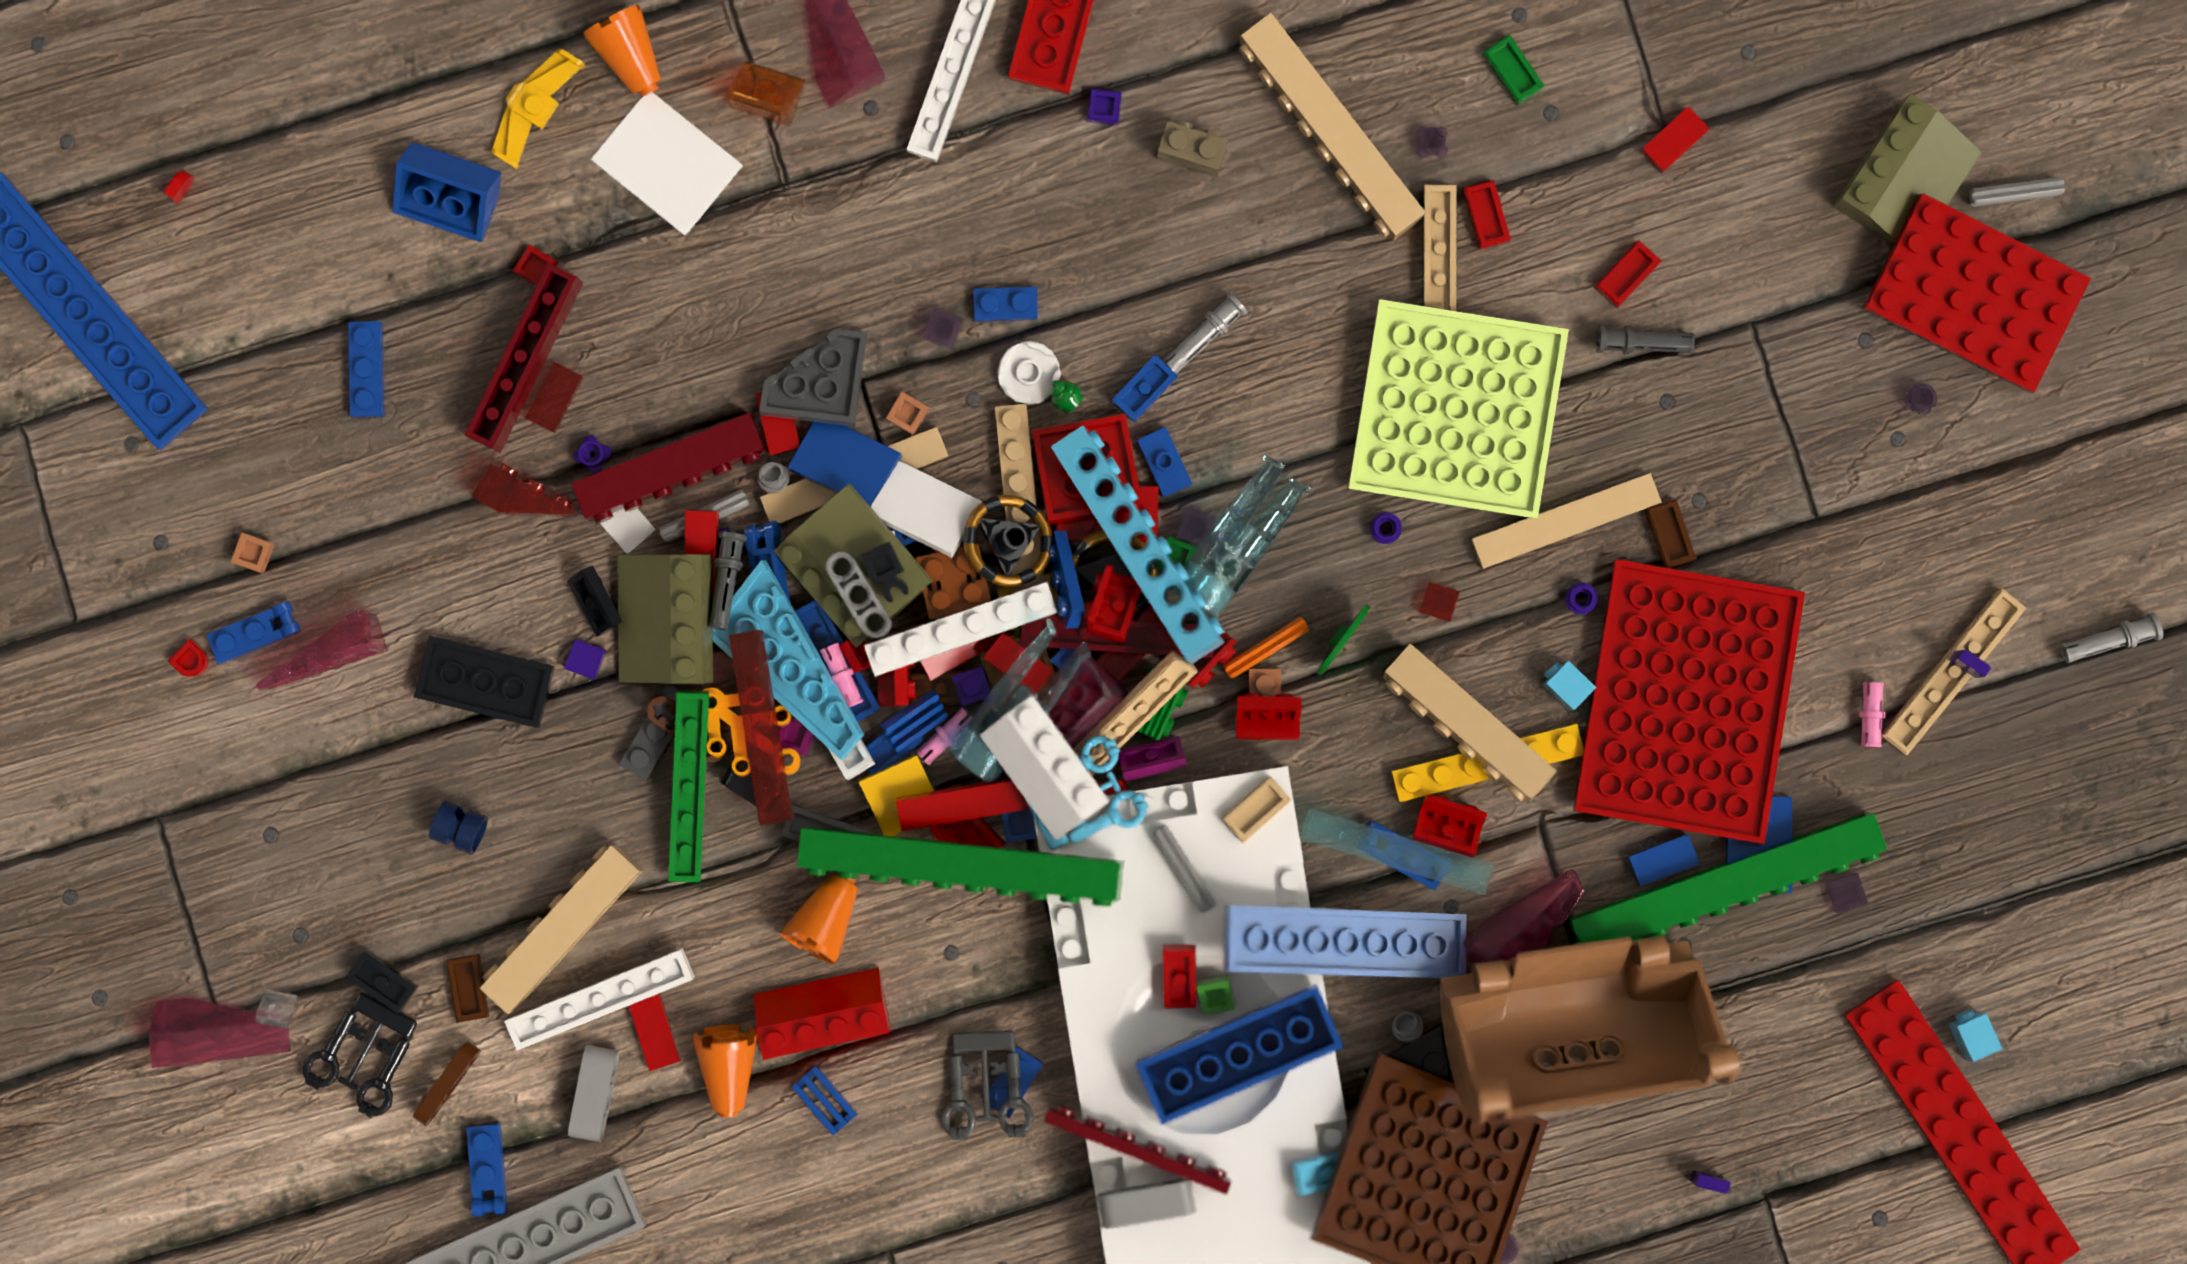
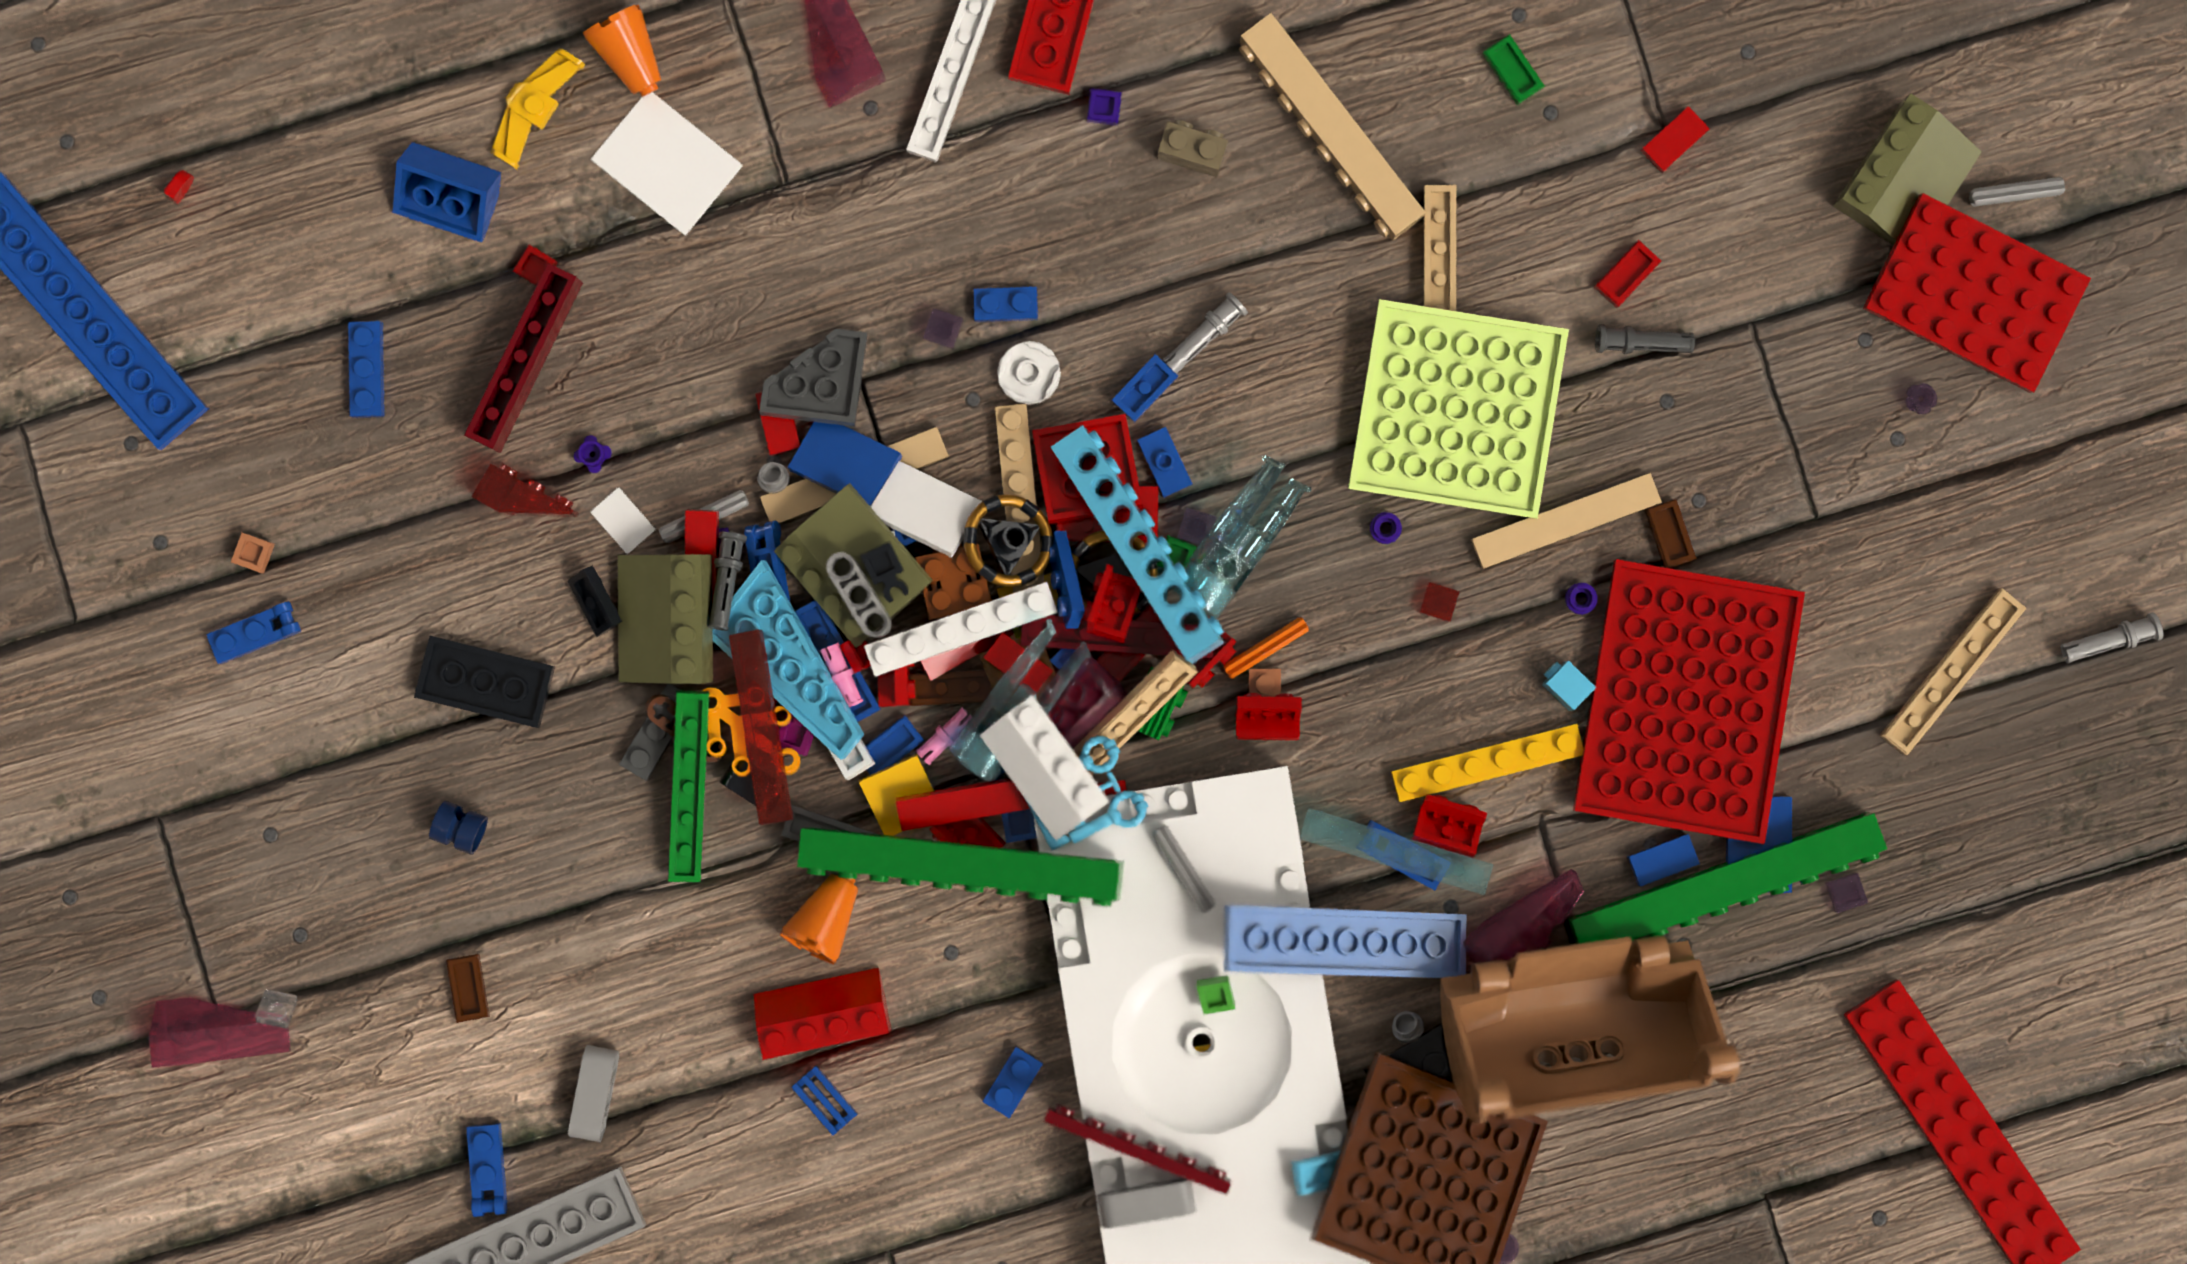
red tile [167,638,209,677] -> none
clear pink wedge [257,610,388,691] -> none
black piece [303,993,417,1119] -> none
black plate [345,950,419,1014] -> none
reddish brown beam [413,1041,481,1126] -> none
tan brick [480,845,644,1014] -> none
white plate [504,948,695,1050] -> none
clear red tile [525,362,584,433] -> none
dark purple tile [564,639,607,680] -> none
dark red brick [571,413,767,524] -> none
red tile [629,993,681,1071] -> none
orange cone [693,1024,758,1118] -> none
clear orange slope [725,61,805,127] -> none
blue tile [880,690,949,753] -> none
nougat plate [886,392,930,436] -> none
dark grey piece [941,1030,1034,1140] -> none
dark purple plate [952,666,992,707] -> none
green plate [1051,380,1083,413] -> none
magenta plate [1118,736,1187,782] -> none
blue brick [1136,984,1343,1125] -> none
red plate [1163,944,1197,1008] -> none
tan tile [1221,776,1291,843] -> none
green piece [1316,604,1371,675] -> none
tan brick [1383,644,1557,804] -> none
clear purple plate [1416,126,1448,158] -> none
red tile [1462,180,1511,250] -> none
dark purple tile [1691,1170,1731,1194] -> none
bright pink pin [1859,682,1885,747] -> none
medium azure brick [1948,1009,2003,1062] -> none
dark purple tile [1949,649,1991,678] -> none

